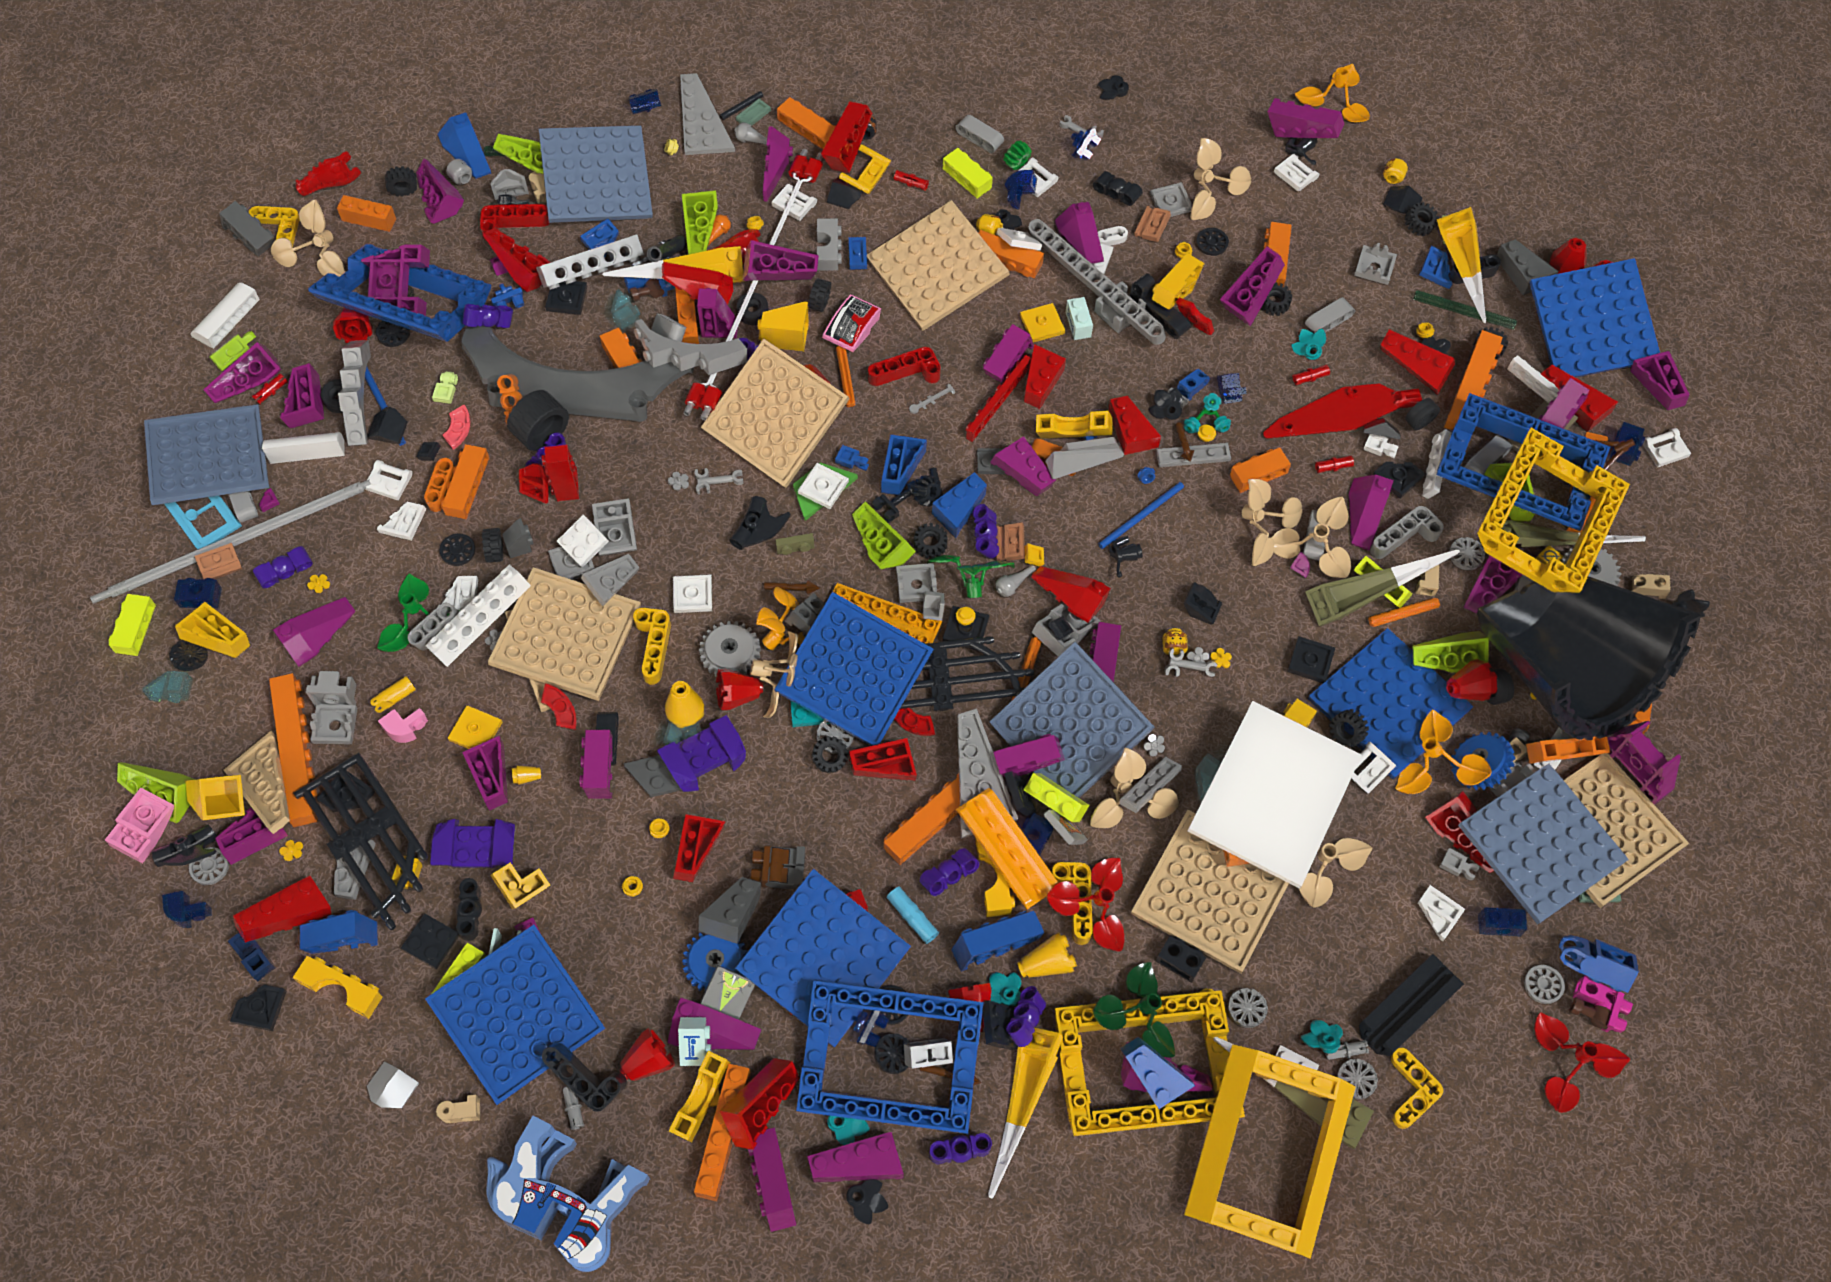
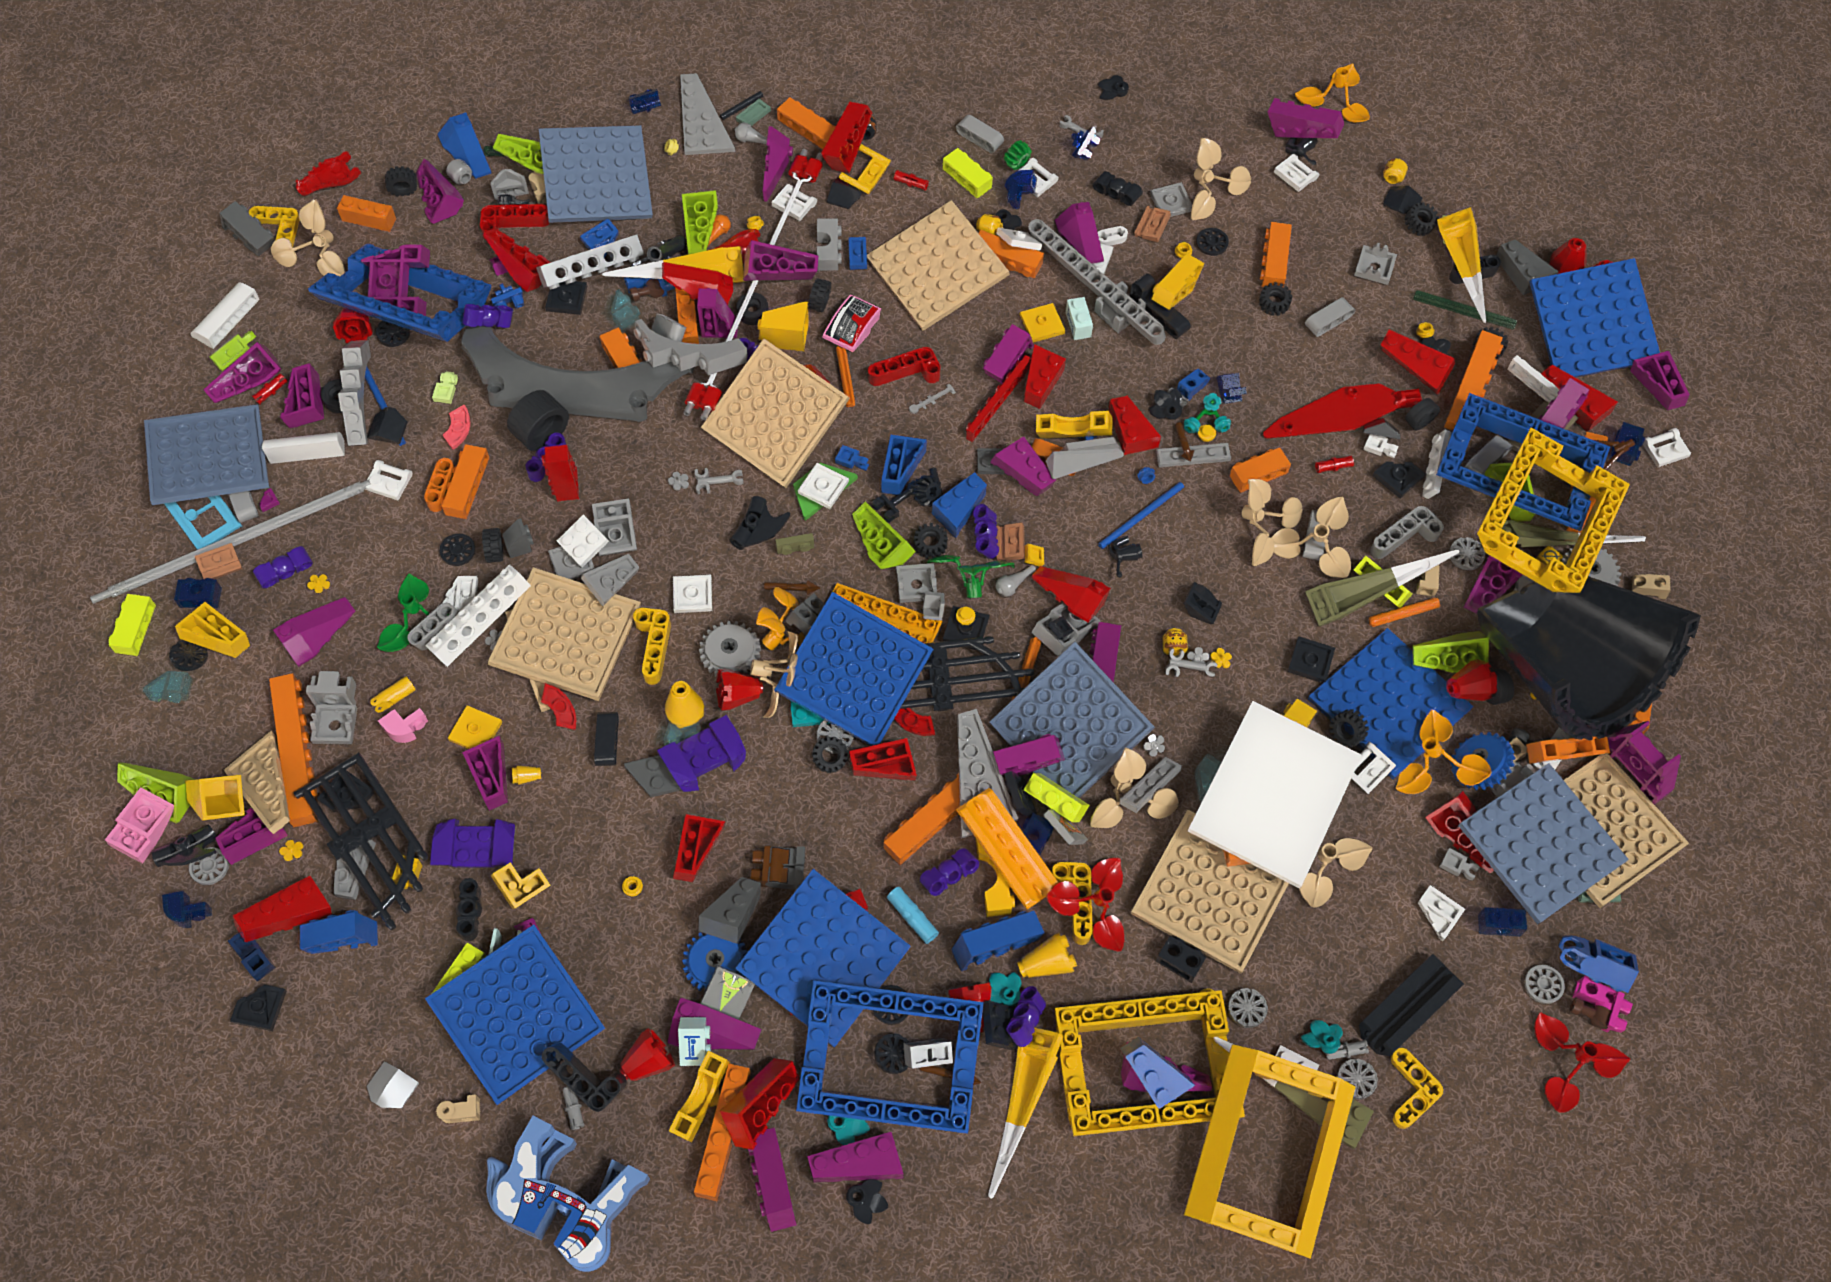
yellow arch [293,956,382,1019] -> none
white wing [377,502,426,541] -> none
black plate [401,914,460,970] -> none
black tile [416,442,441,461] -> none
orange piece [497,374,523,425] -> none
red slope [519,463,548,504] -> none
magenta wedge [580,730,612,799] -> none
yellow plate [649,818,670,838] -> none
clear blue hips [851,1010,889,1047] -> none
dark purple piece [929,1133,992,1164] -> none
dark green plant [1093,962,1175,1058] -> none
red tile [1176,297,1214,335] -> none
magenta wedge [1220,247,1285,326] -> none
magenta tile [1290,552,1310,578] -> none
teal plate [1292,328,1326,360] -> none
red pin [1292,364,1330,386] -> none
magenta wedge [1348,475,1394,551] -> none
blue wing [1419,246,1453,289] -> none
black plate [1671,589,1710,618] -> none

